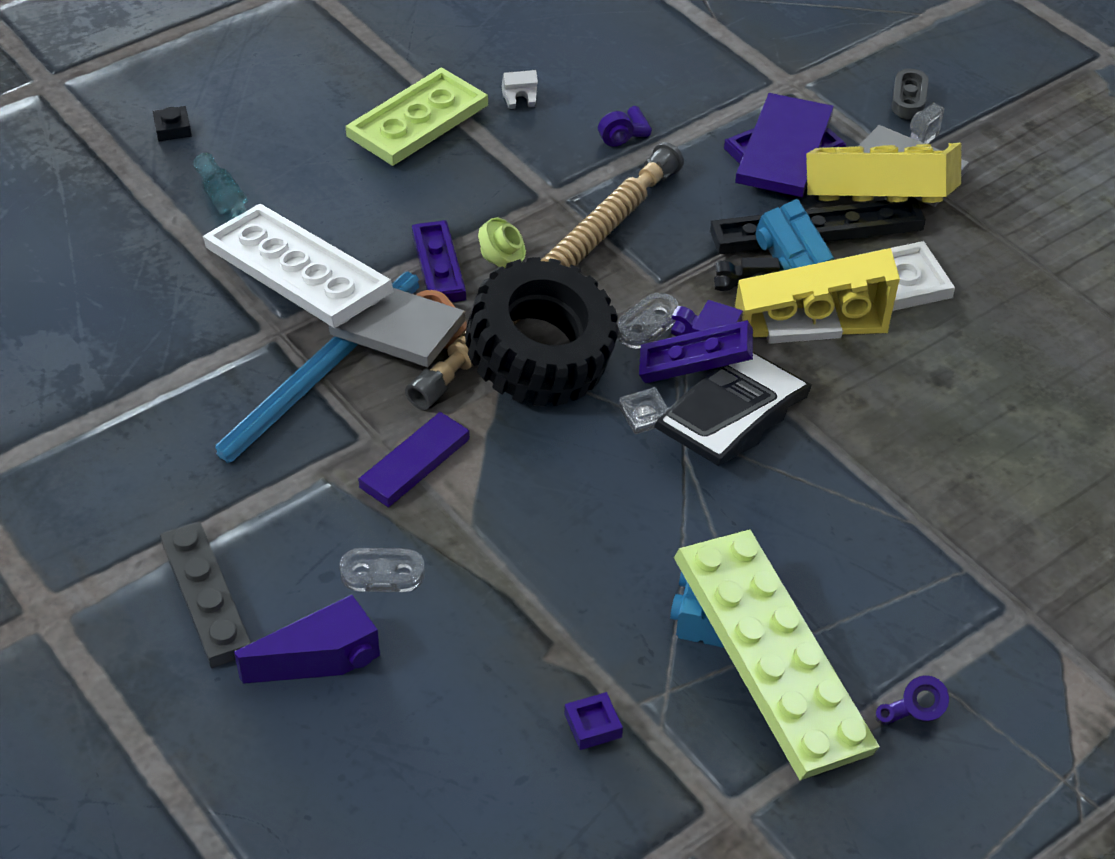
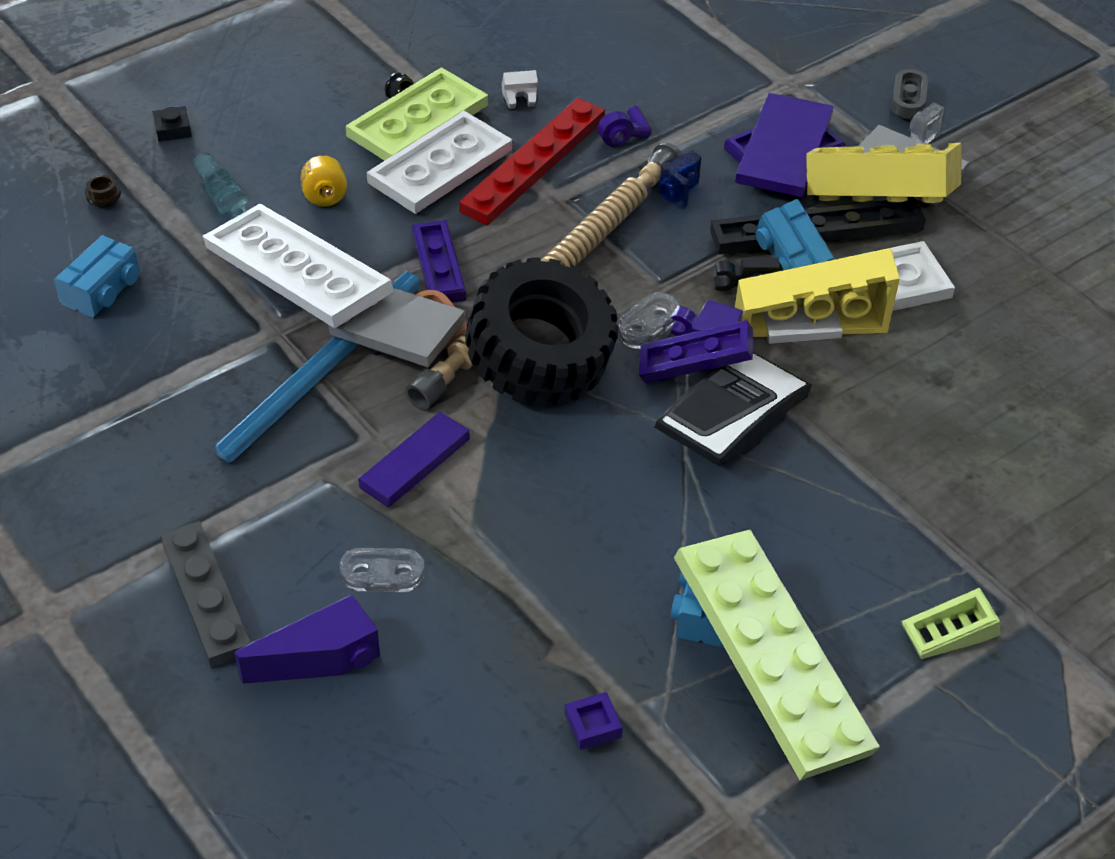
yellowish green plate [478,217,526,268] -> none
clear plate [619,387,669,434] -> none
dark purple plate [876,675,949,725] -> none
none -> dark azure brick [54,235,140,318]
none -> dark brown plate [85,175,121,207]
none -> yellow head [300,156,347,207]
none -> white plate [367,111,513,214]
none -> black plate [385,72,414,99]
none -> red plate [459,98,605,226]
none -> clear blue bracket [659,150,702,210]
none -> yellowish green slope [901,588,1001,659]

